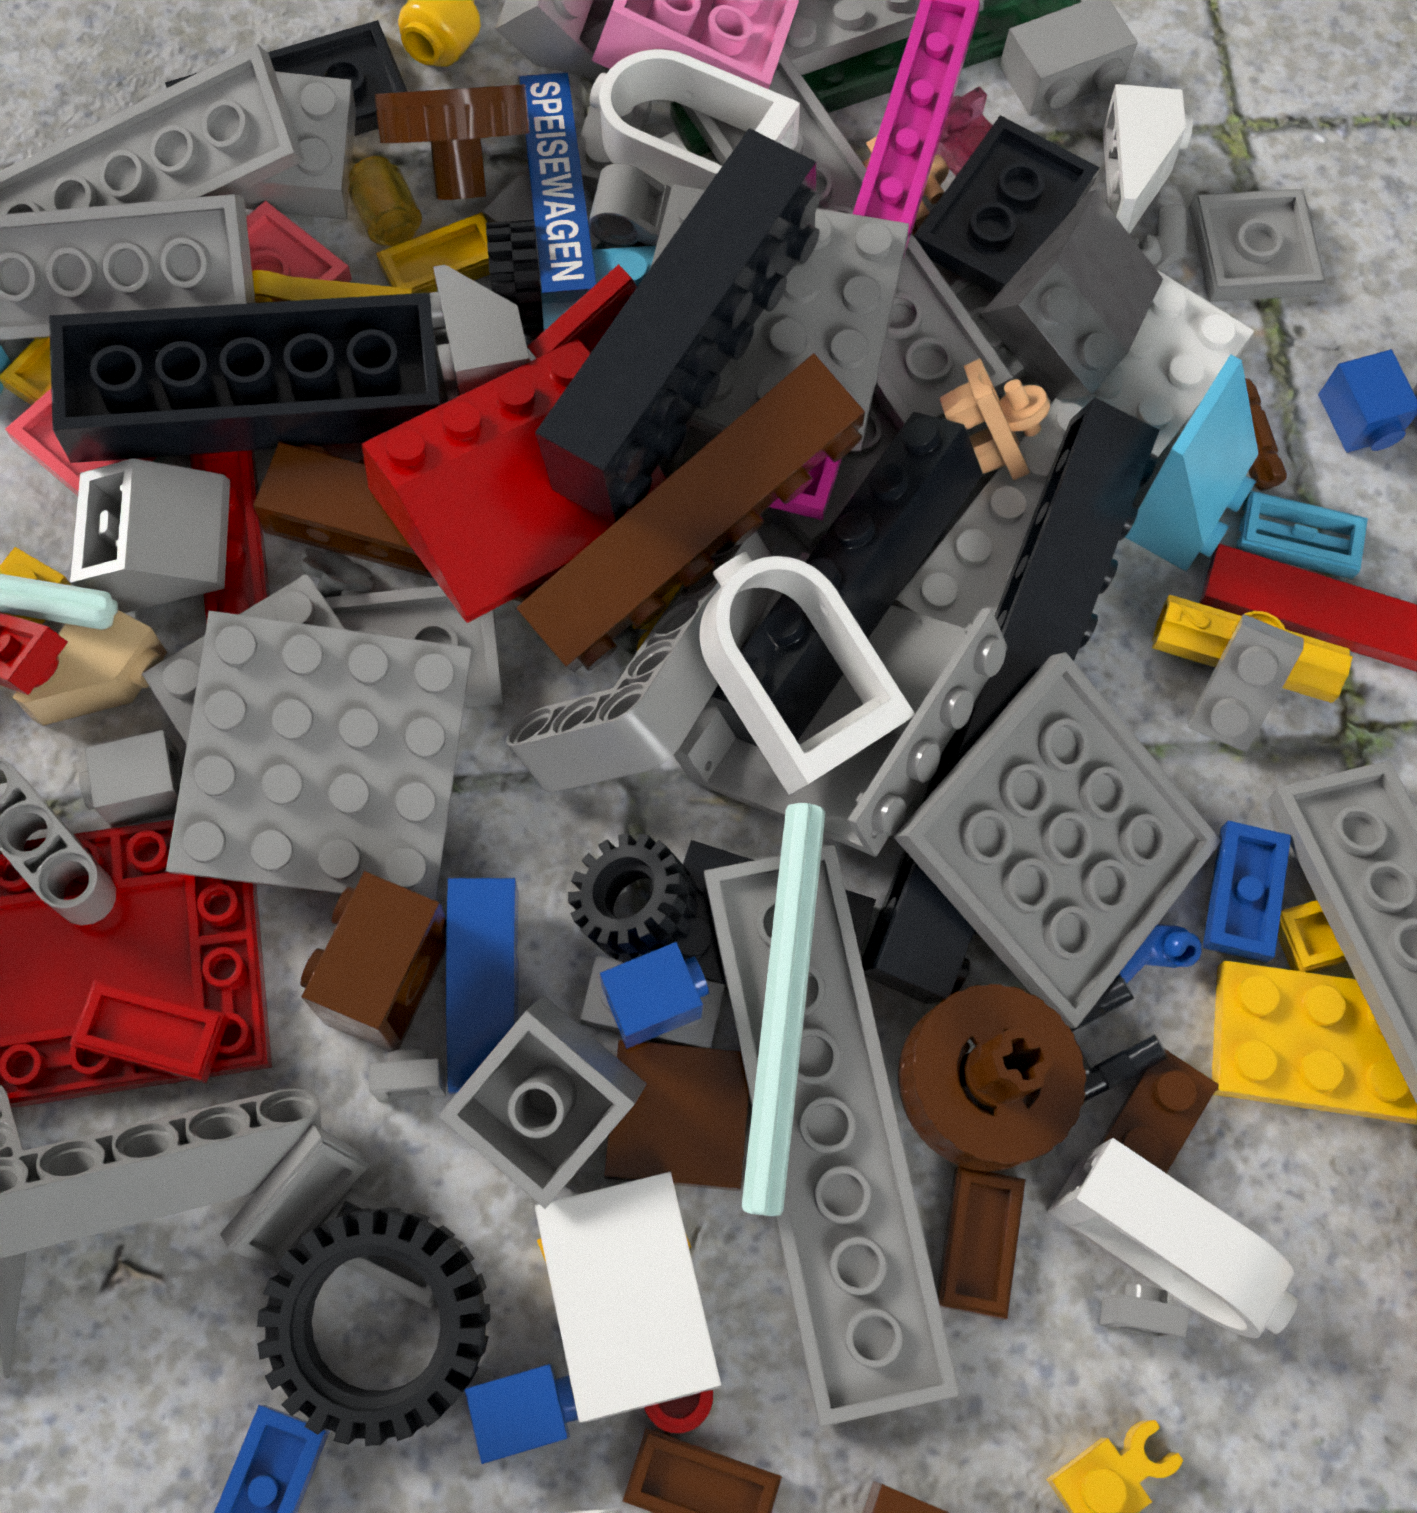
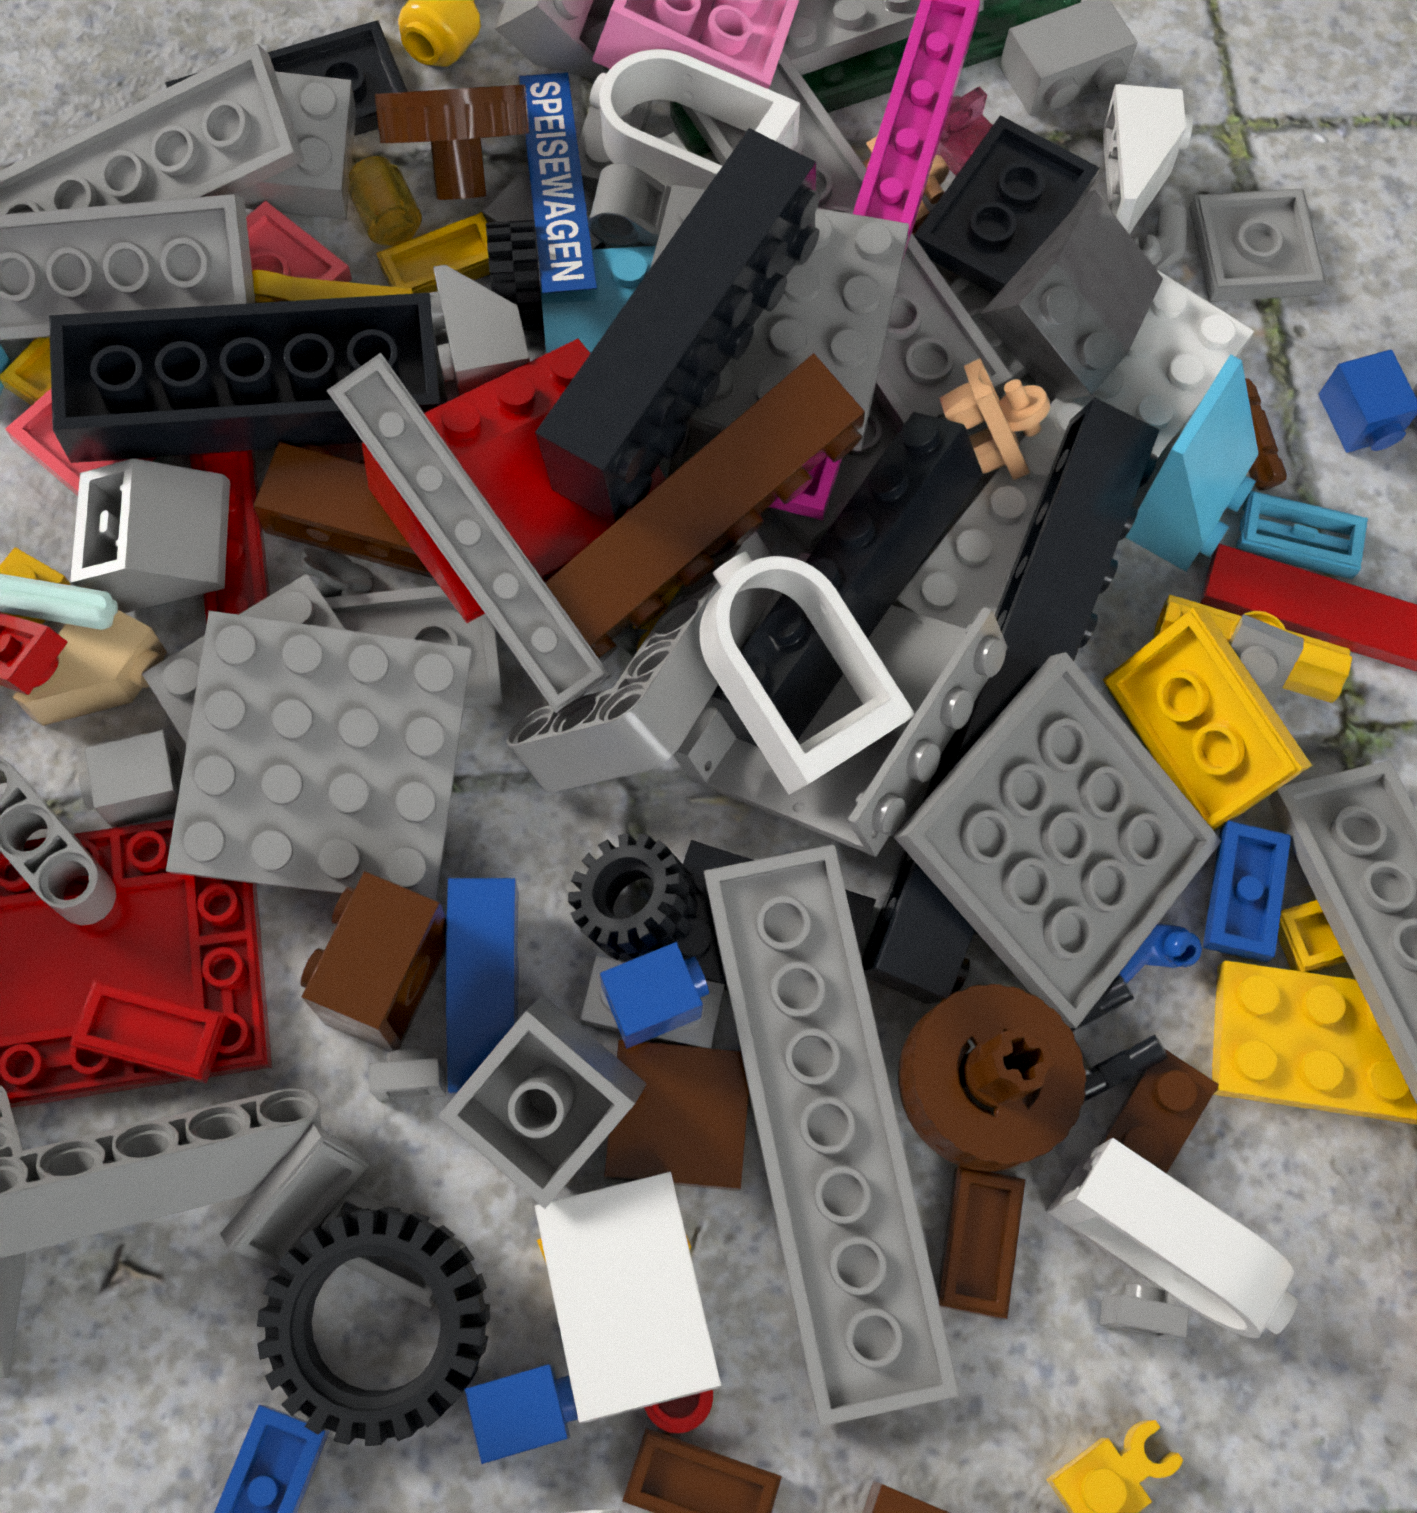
red tile [527,264,637,358] -> none
light aqua axle [742,803,825,1217] -> none
none -> light grey tile [327,353,611,714]
none -> yellow tile [1102,606,1312,832]

